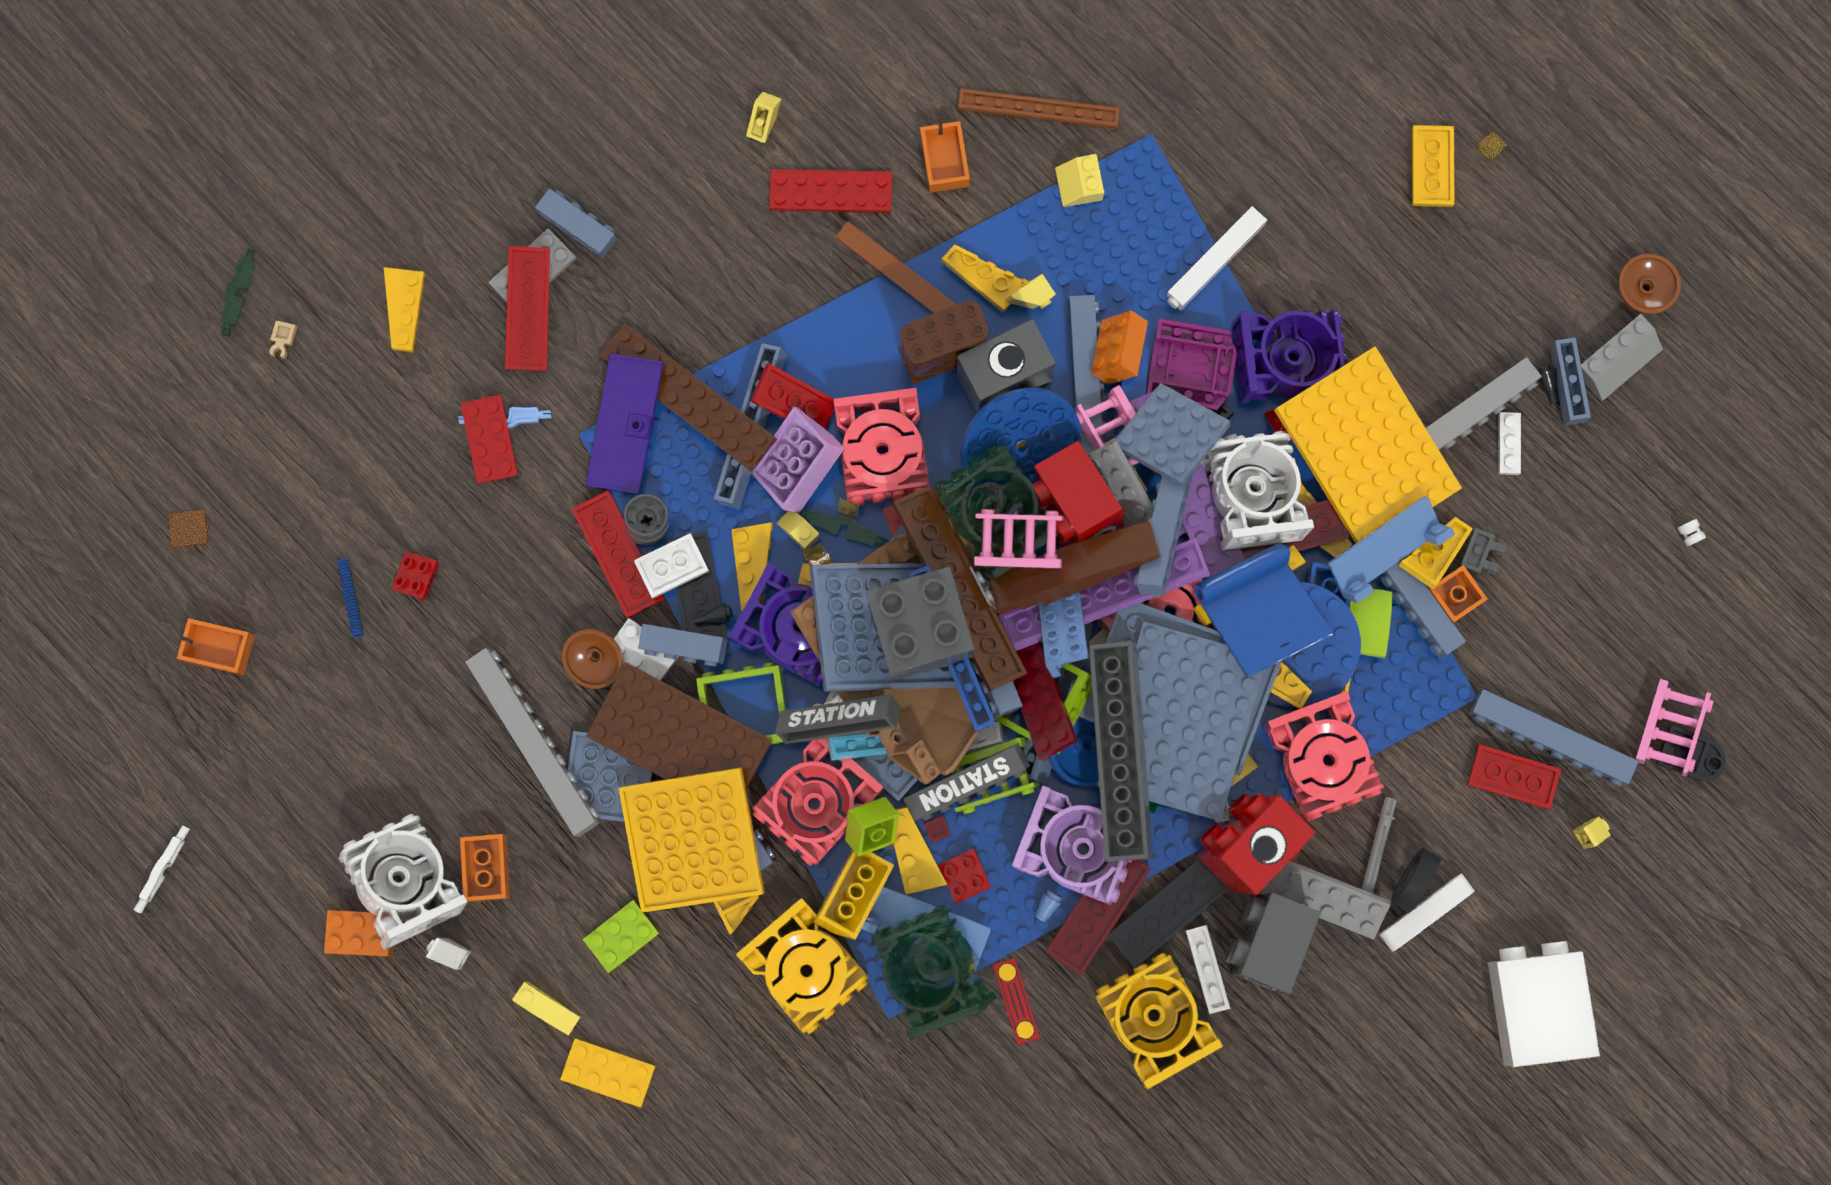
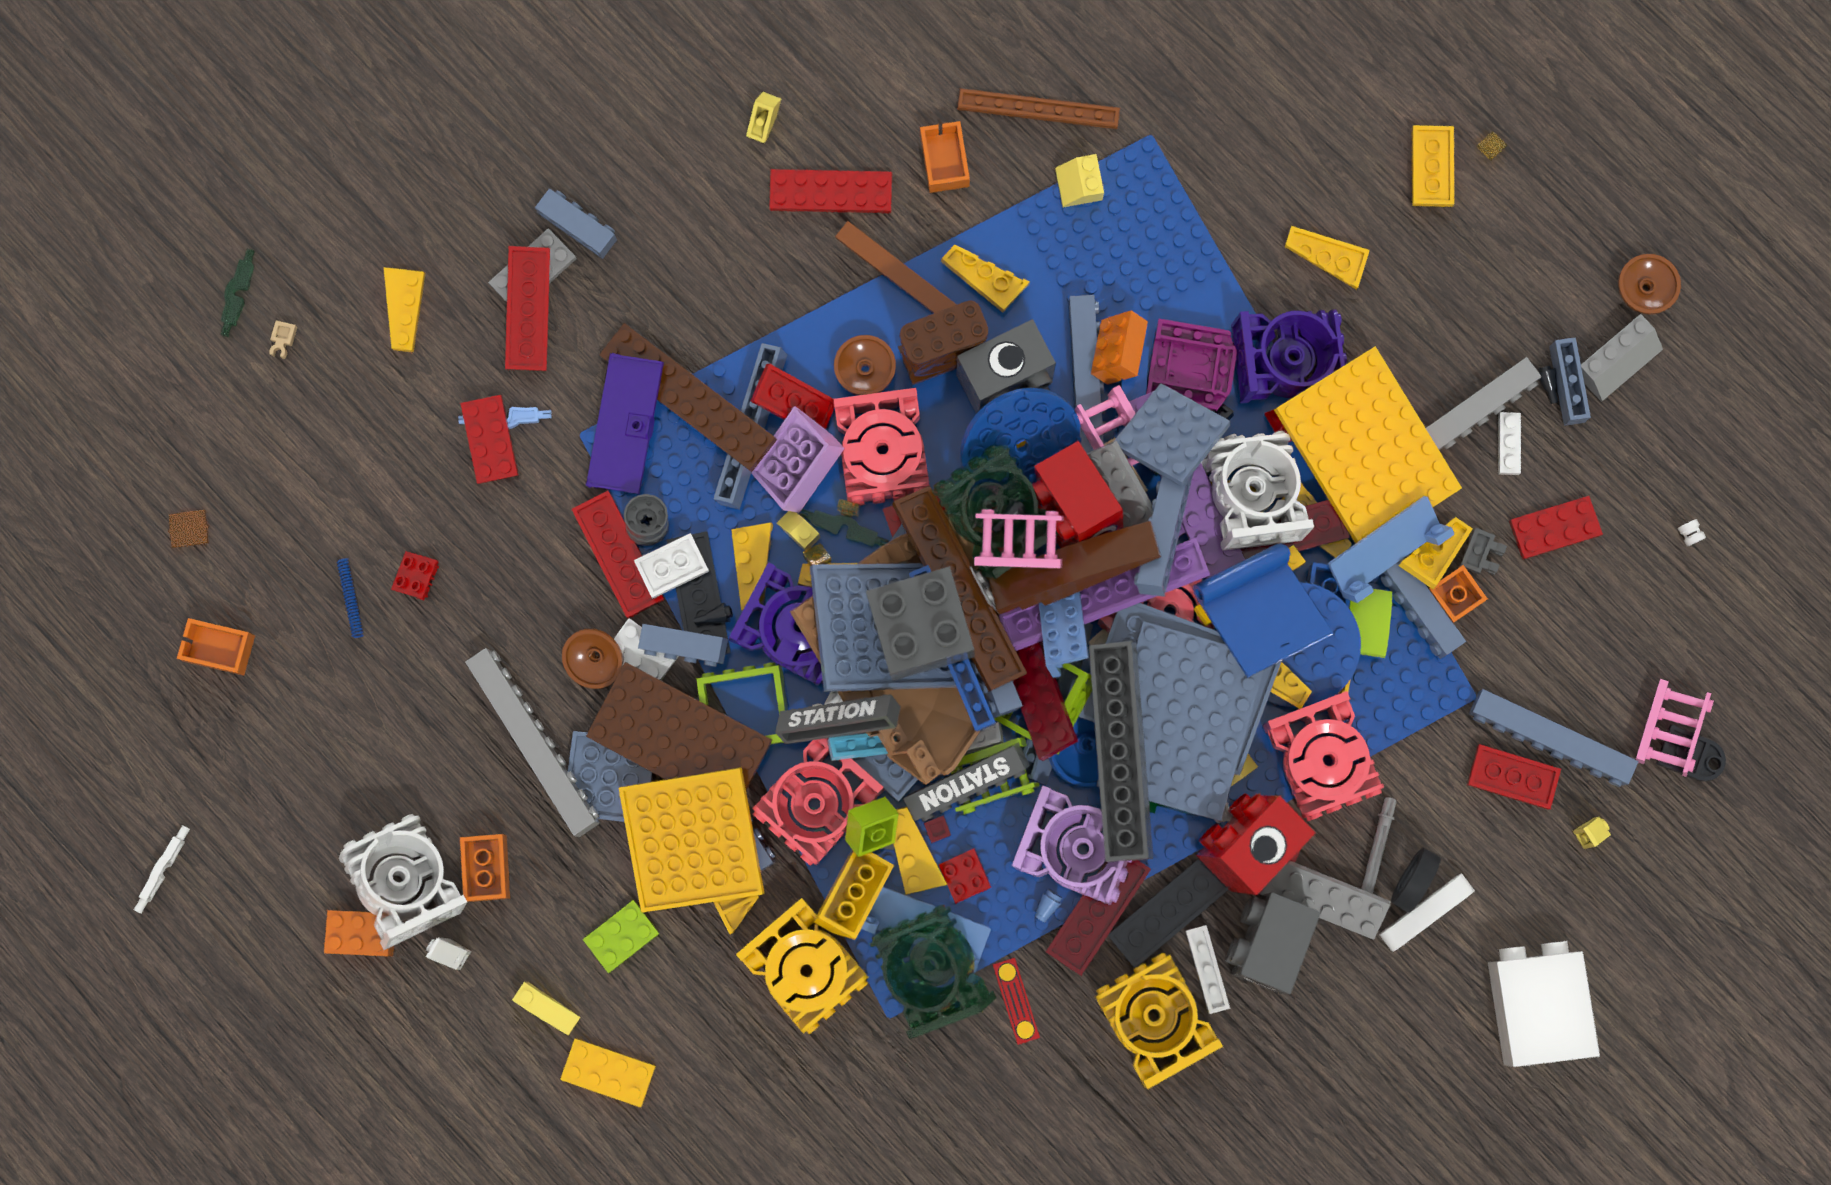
light yellow slope [1004,274,1056,309] -> none
white brick [1166,206,1267,311] -> none
none -> dark orange dish [834,335,896,396]
none -> yellow wing [1285,226,1370,290]
none -> red plate [1509,496,1603,560]

